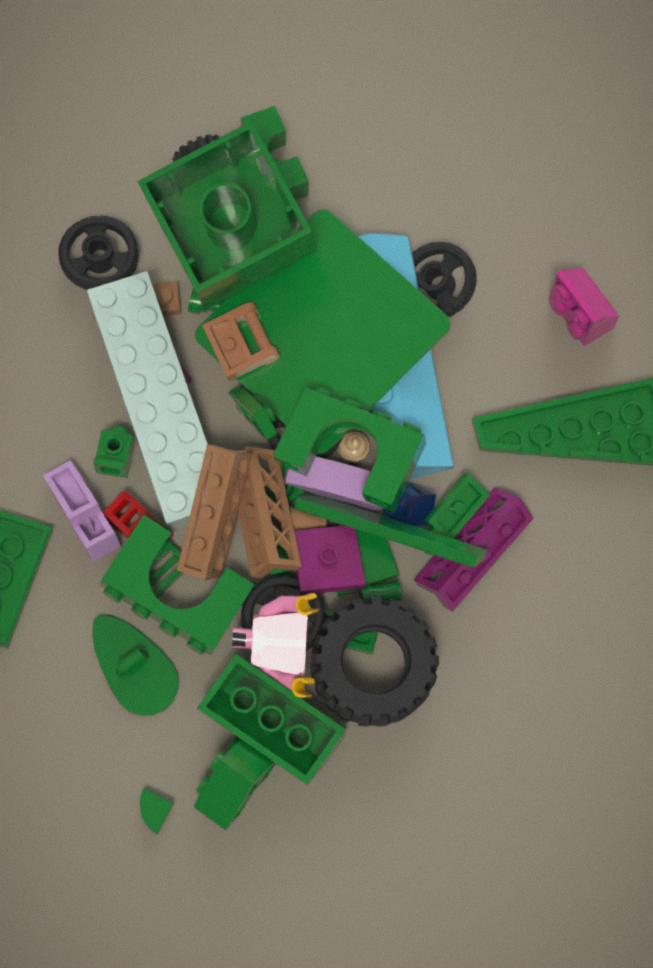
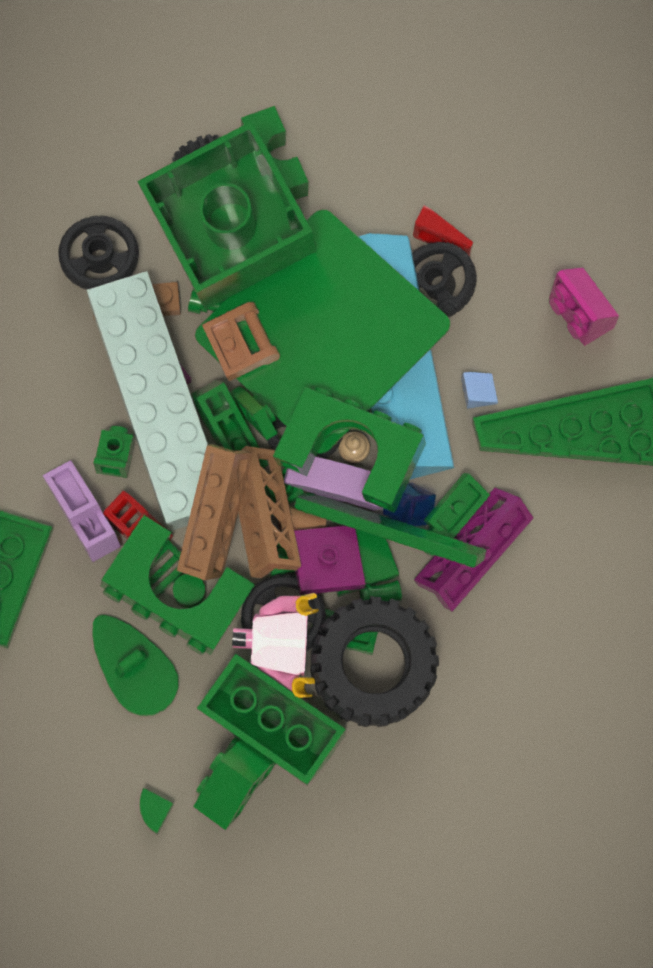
none -> green tile [173,574,206,608]
none -> green slope [190,380,269,468]
none -> red slope [413,205,473,257]
none -> light blue slope [461,372,498,409]

